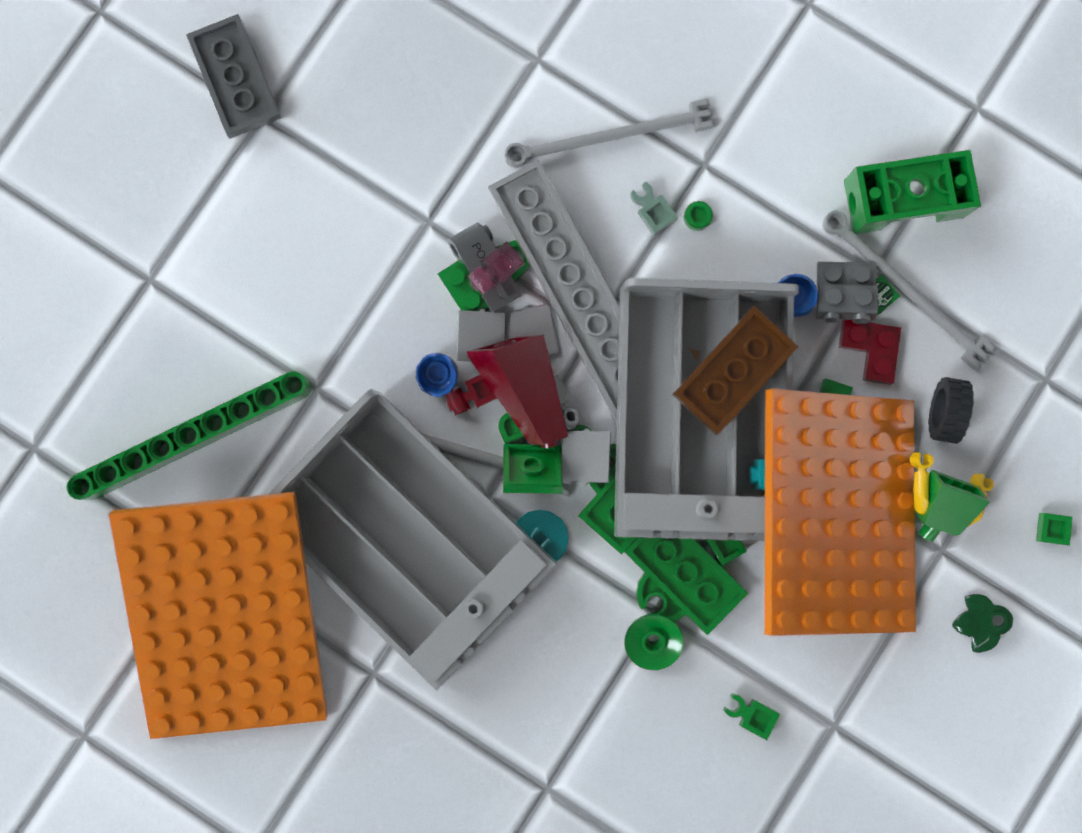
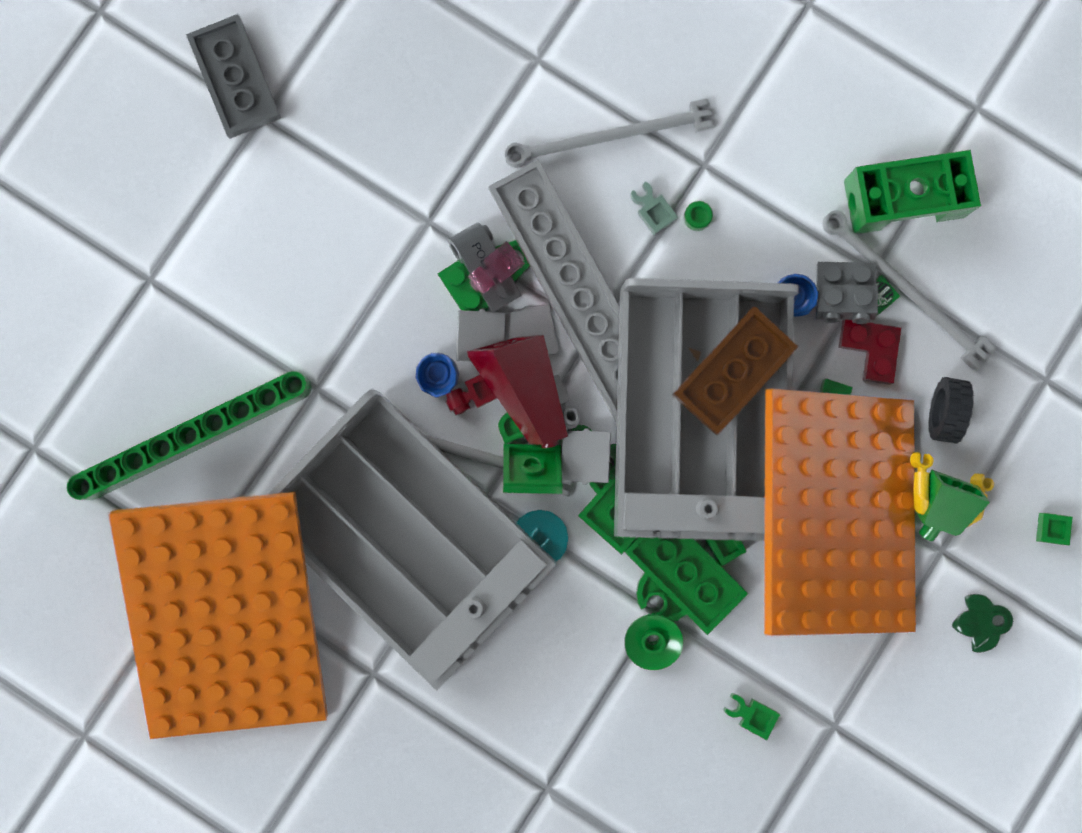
teal plate [749,459,765,490] -> none

